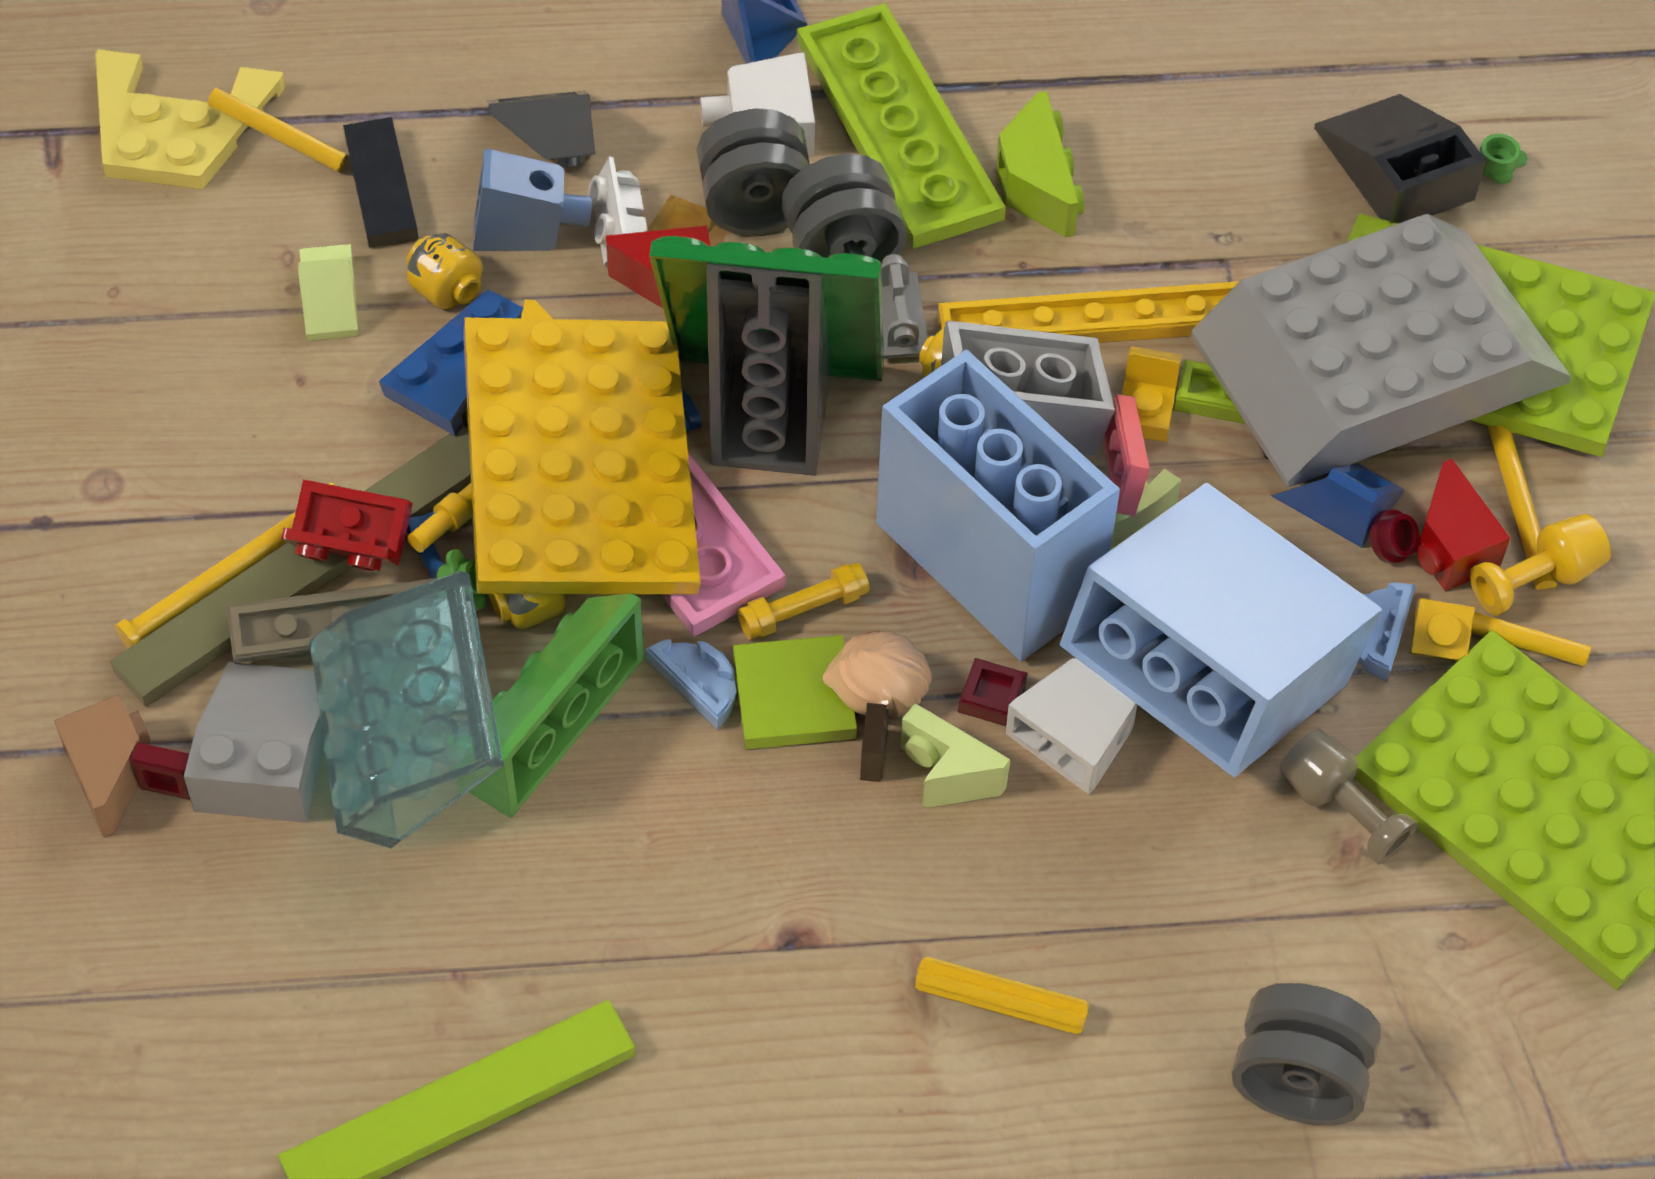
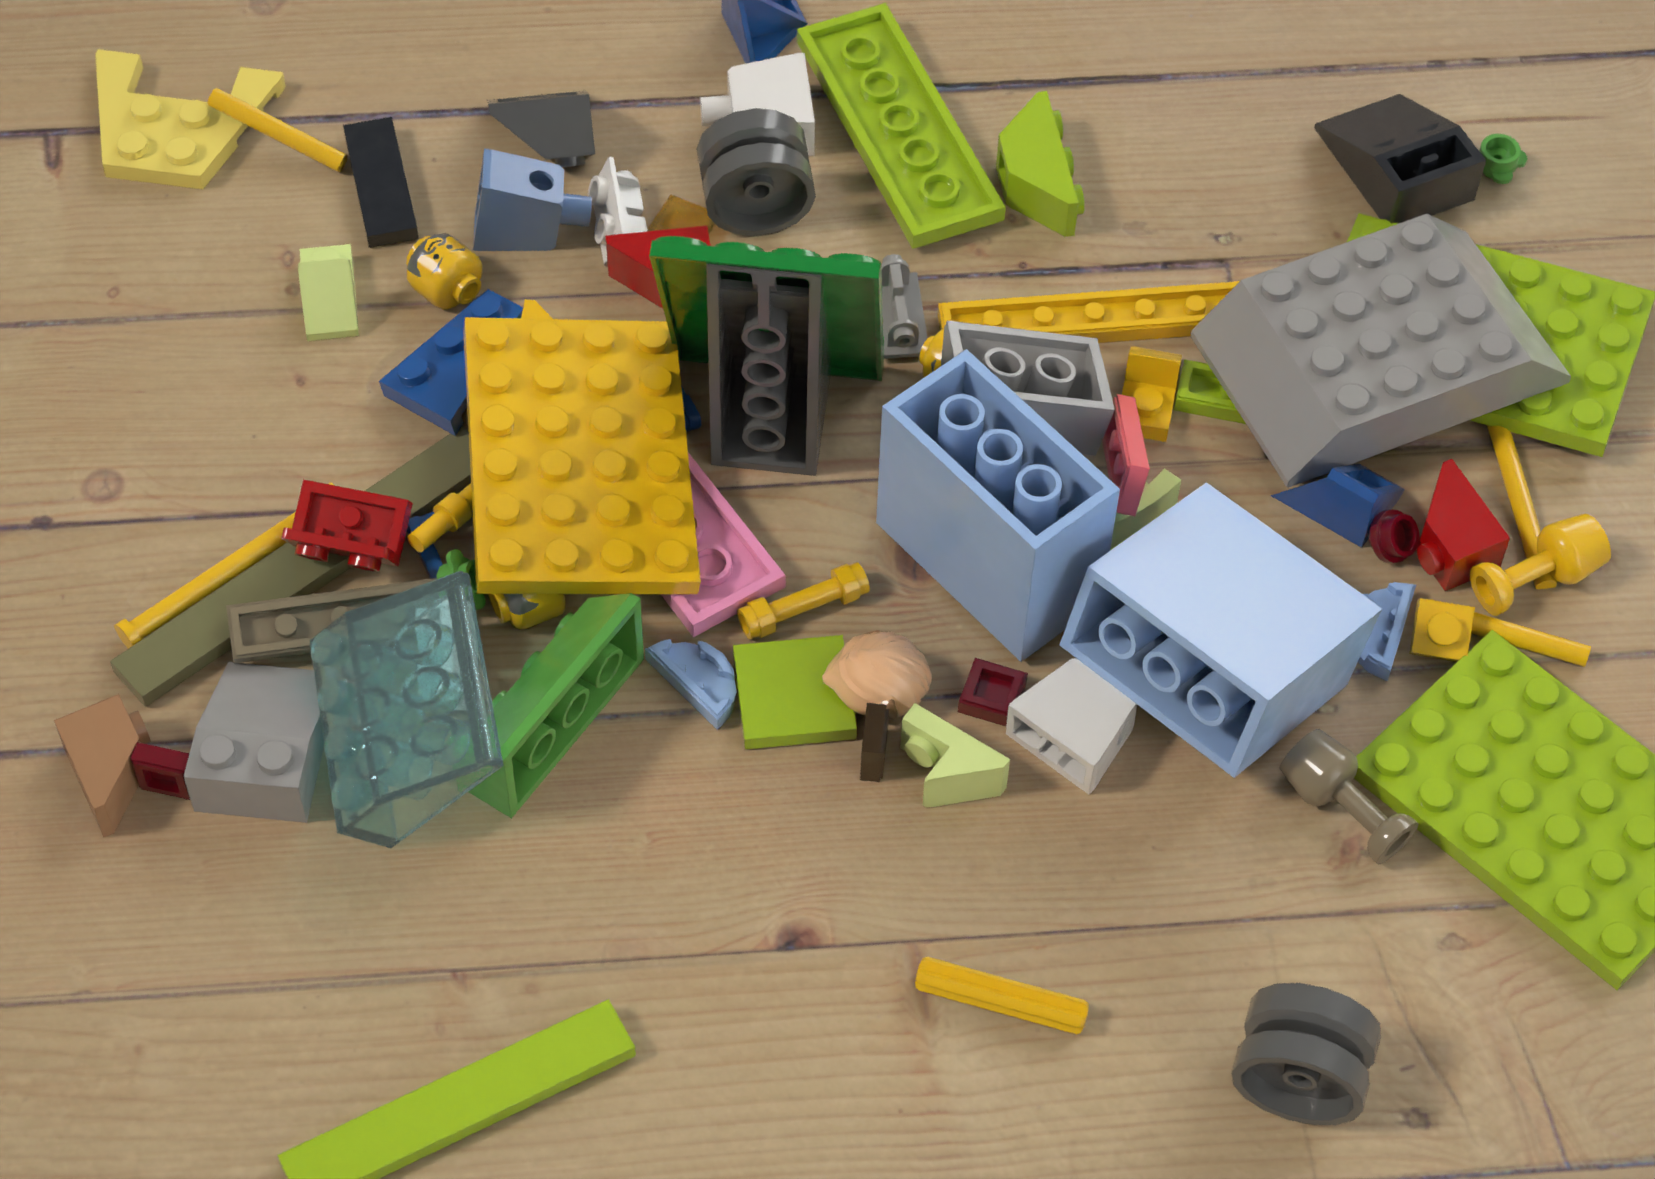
dark grey wheel [782,153,907,263] -> none

